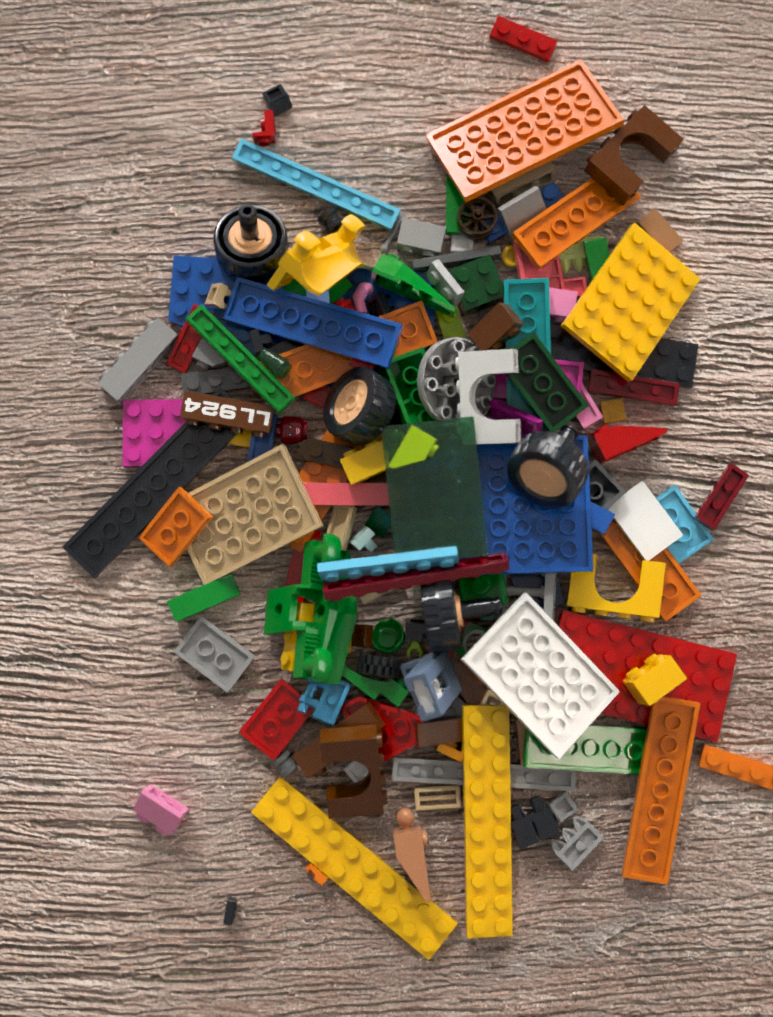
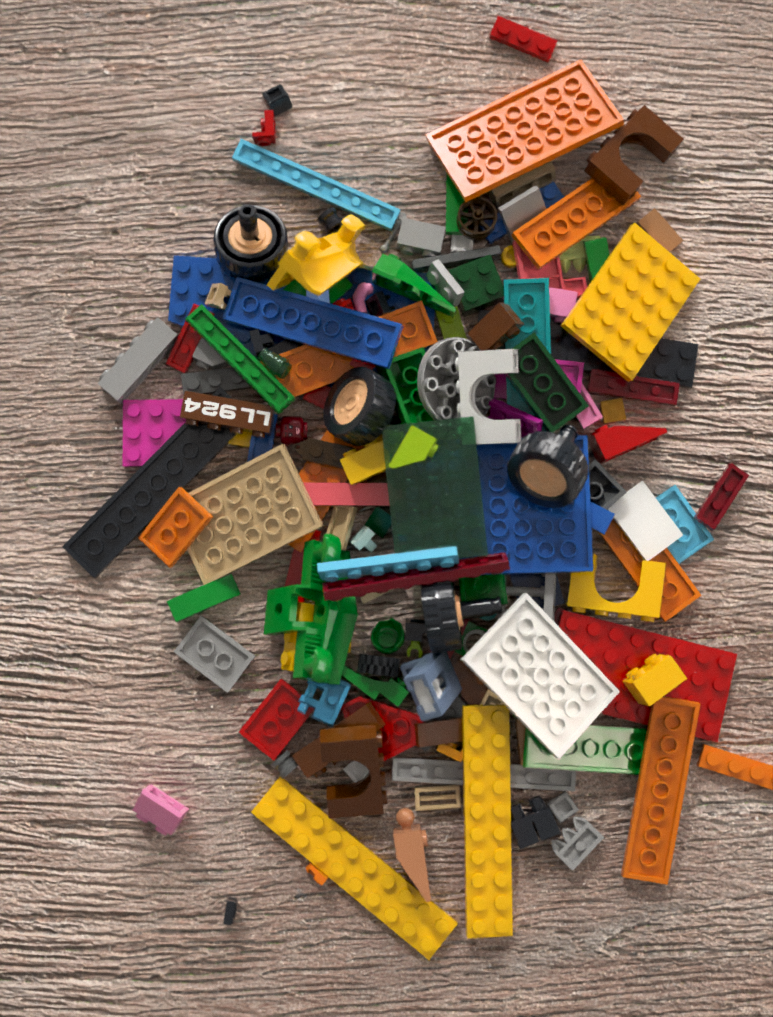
reddish brown tile [351,624,373,648] -> none

